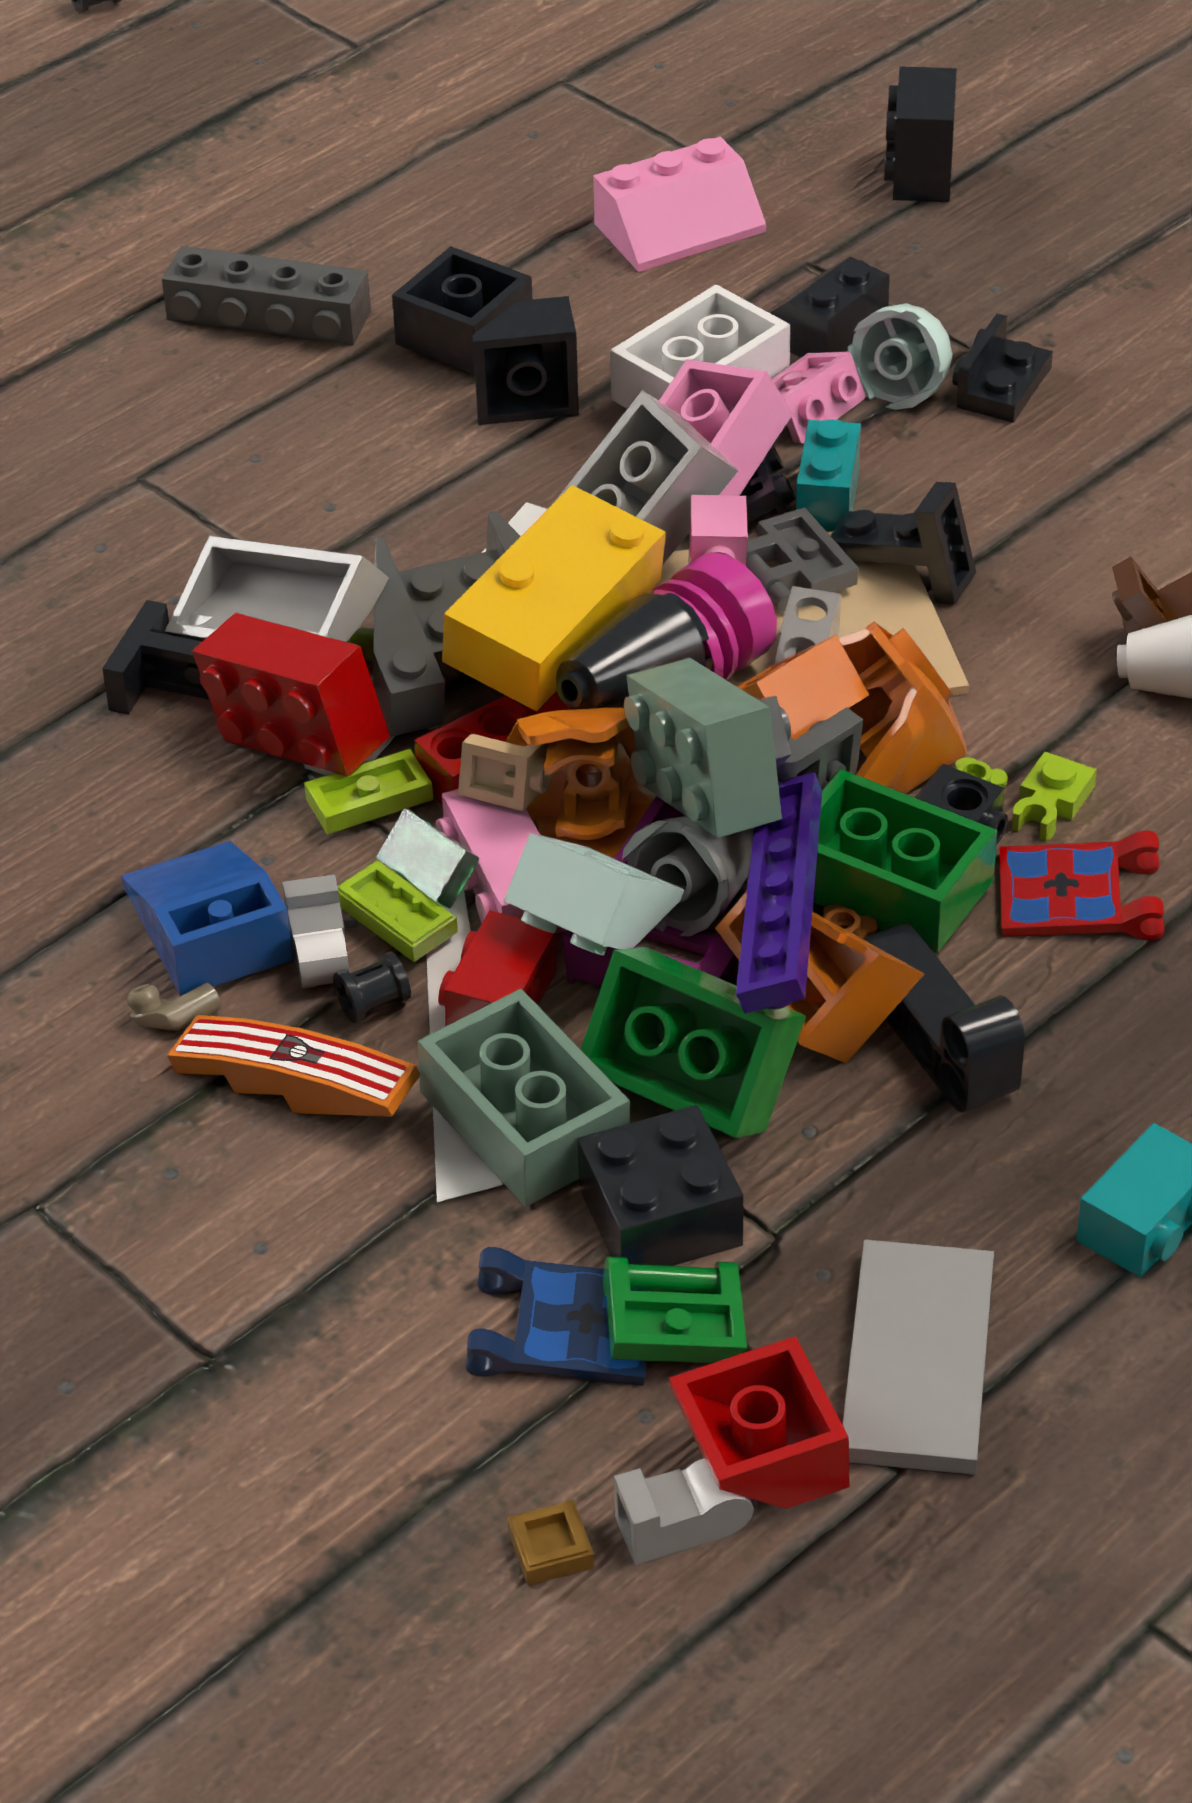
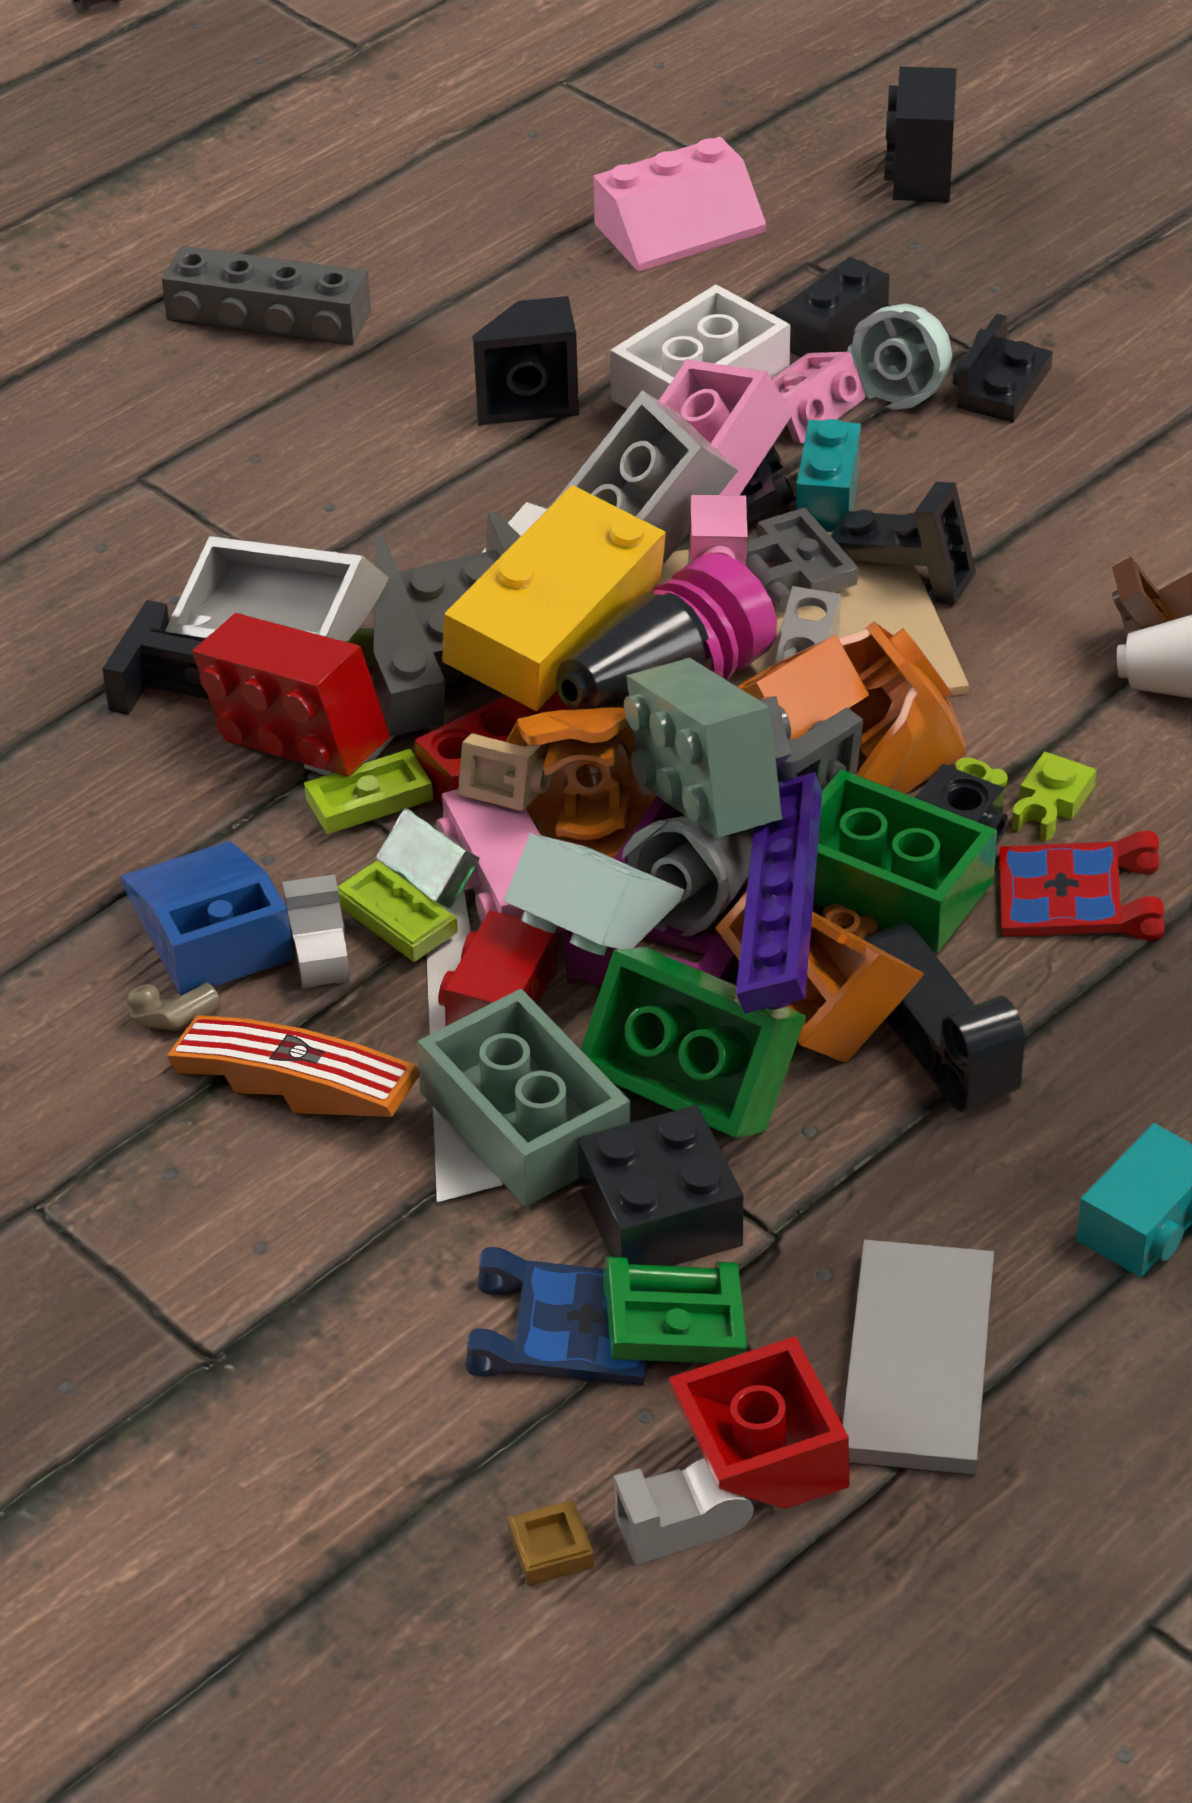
black bush [333,951,411,1023] -> none
black brick [392,246,533,375] -> none

